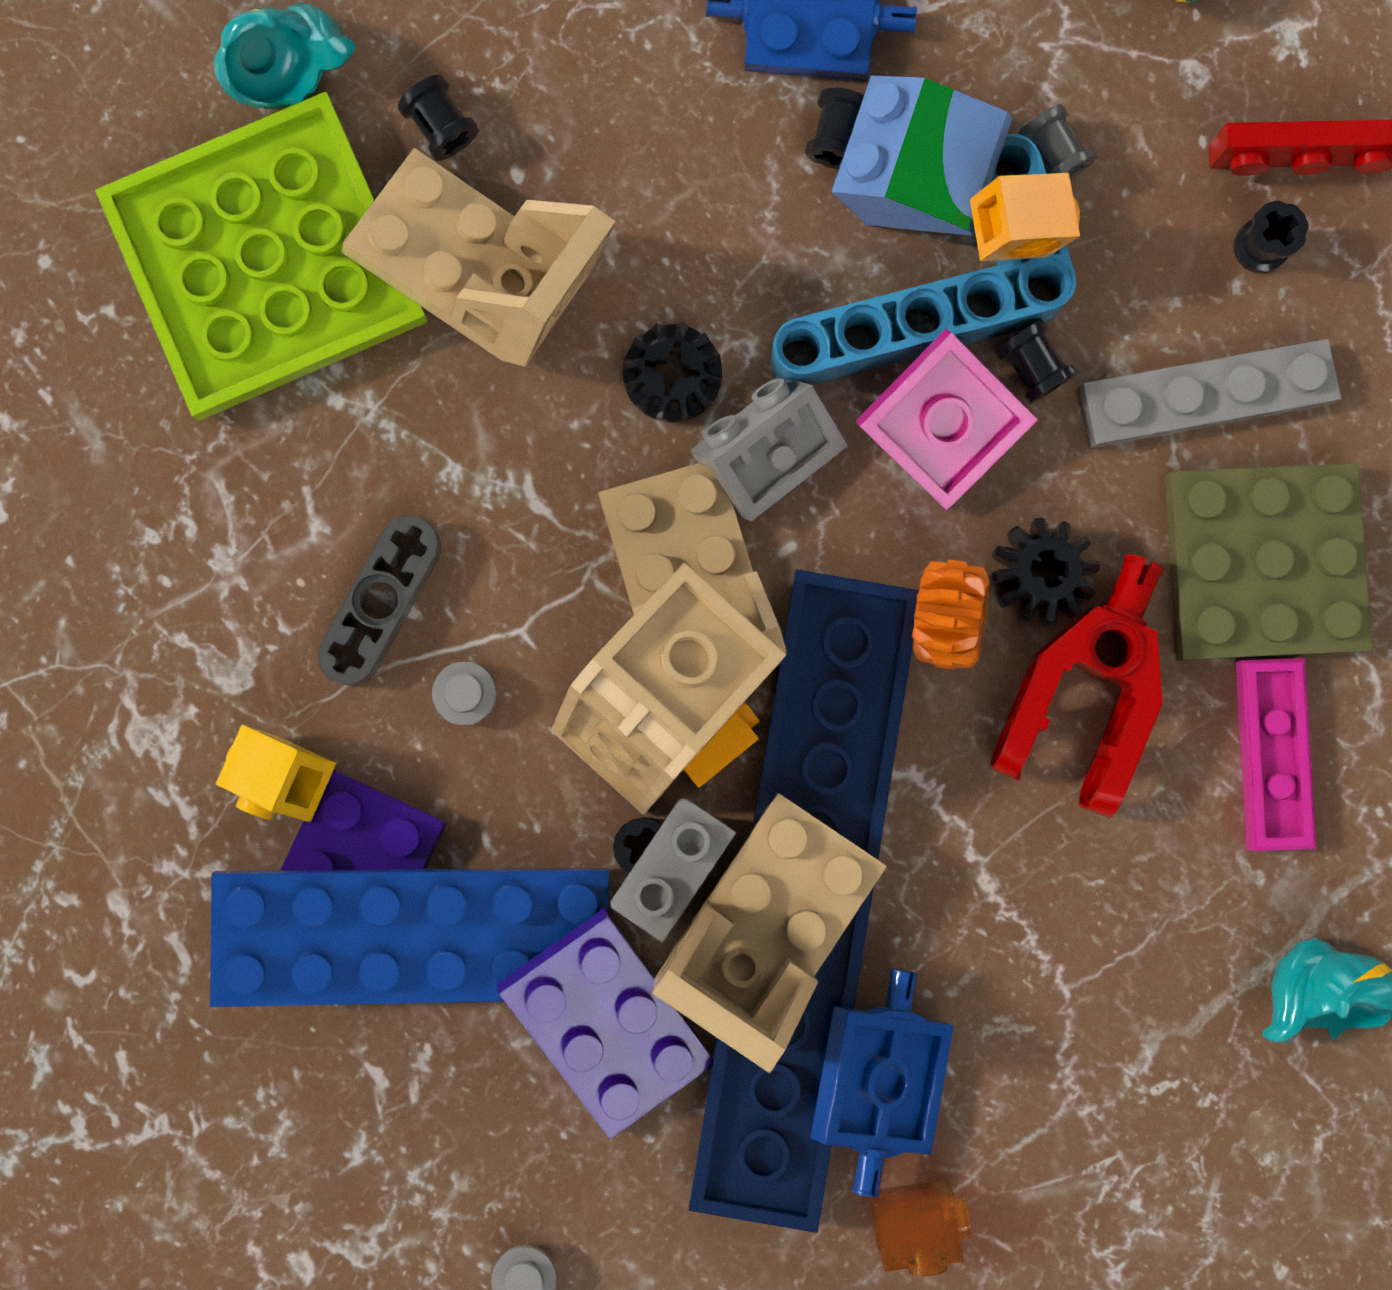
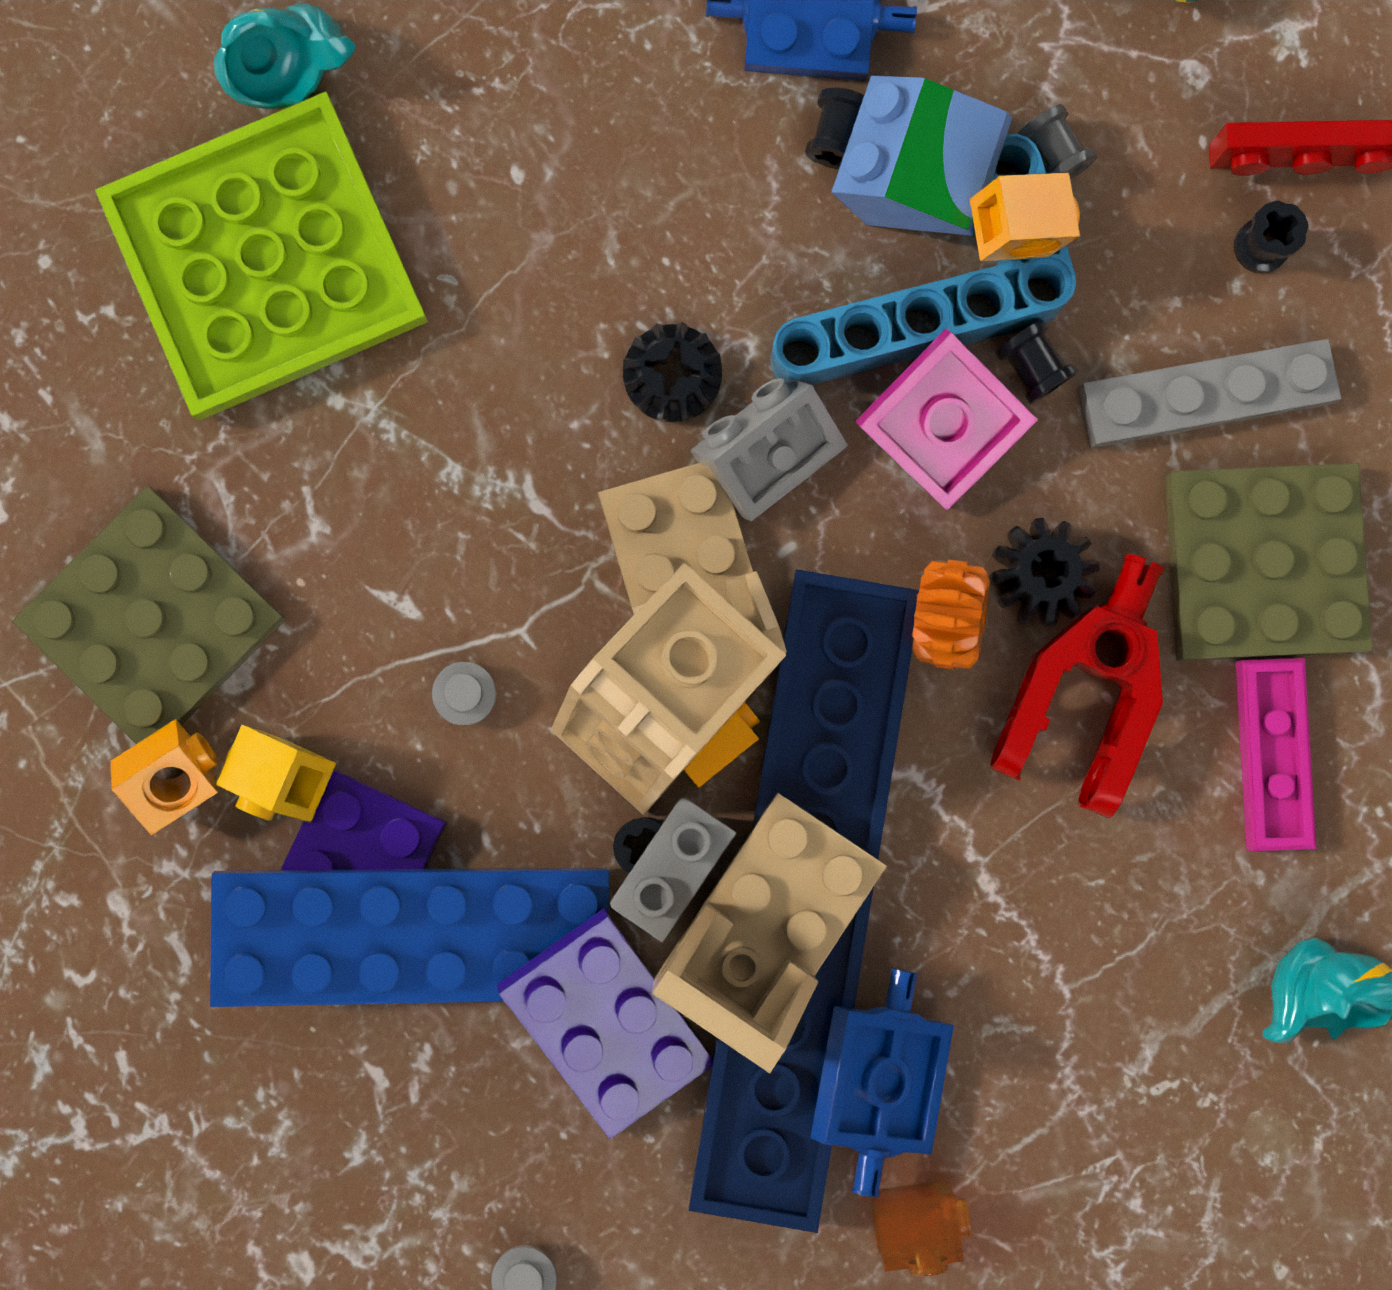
dark grey beam [318,516,441,686] -> none
tan bracket [342,148,616,367] -> none
black bush [398,75,479,161] -> none
none -> olive plate [12,486,286,744]
none -> light orange brick [110,719,219,836]

